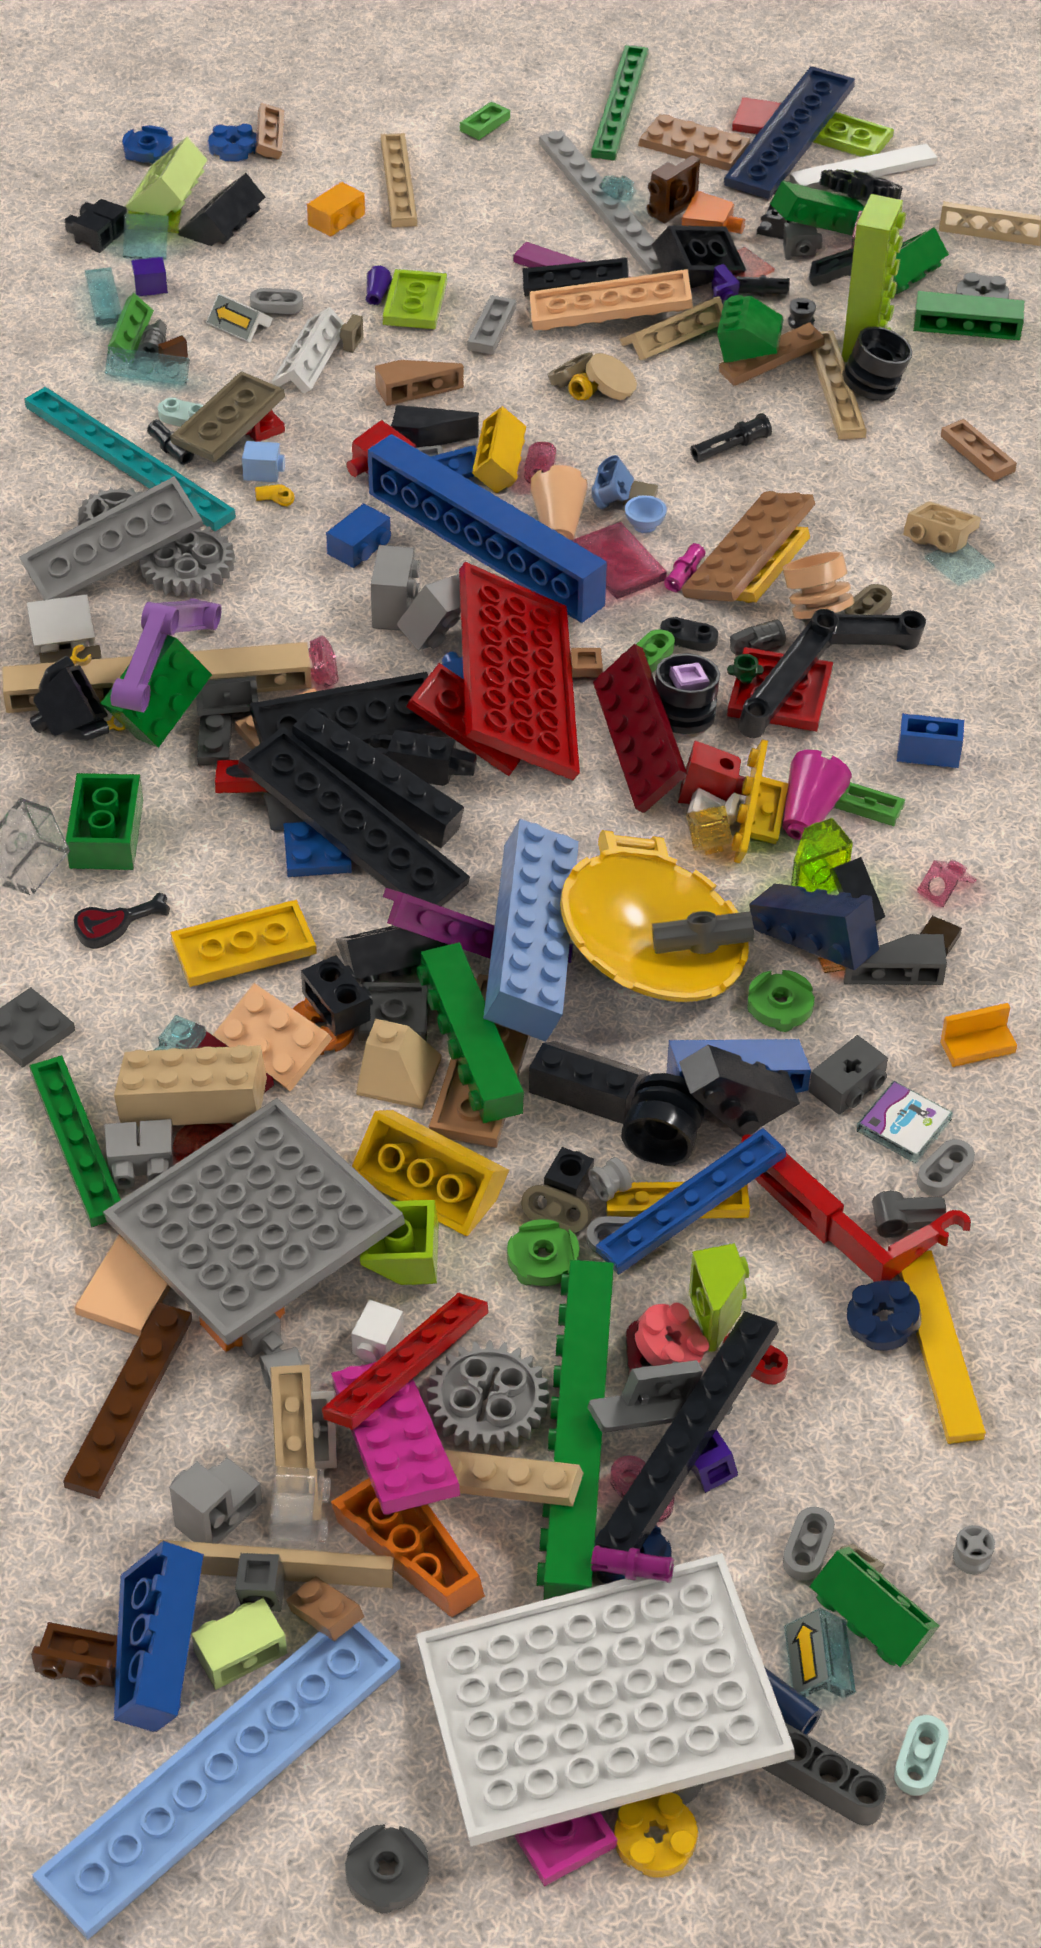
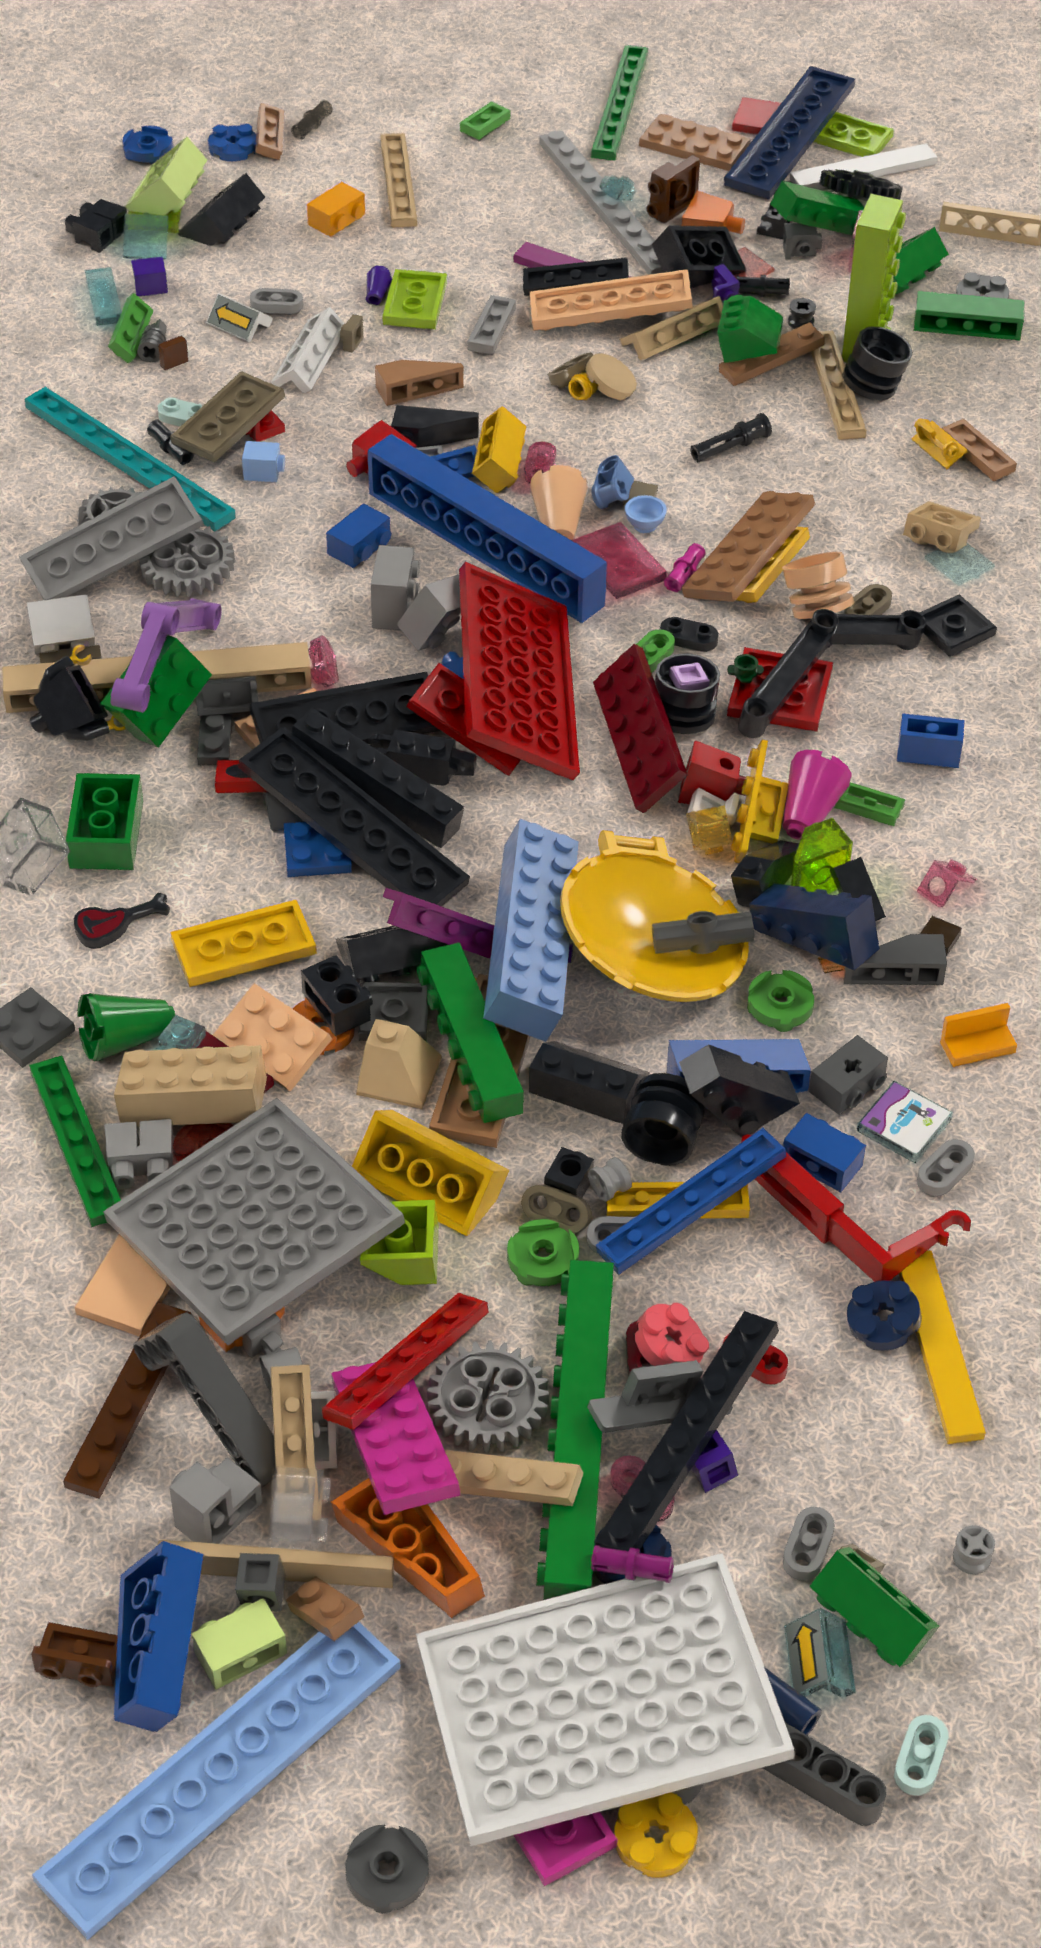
clear light blue plate [105,347,190,386] -> none
yellow arm [255,484,295,506] -> none
white brick [351,1300,404,1363] -> none
medium nougat plate [571,648,603,677] -> none
lime slope [689,1243,749,1352] -> none
dark grey hinge [730,619,786,656] -> none
black plate [809,248,854,286] -> none
dark grey piece [872,1190,946,1238] -> none
none -> green cone [77,993,176,1061]
none -> dark grey beam [133,1312,276,1488]
none -> clear smoke pin [291,100,333,140]
none -> black slope [731,840,810,907]
none -> blue brick [783,1113,866,1193]
none -> yellow hinge [911,418,968,470]
none -> black plate [920,594,997,657]

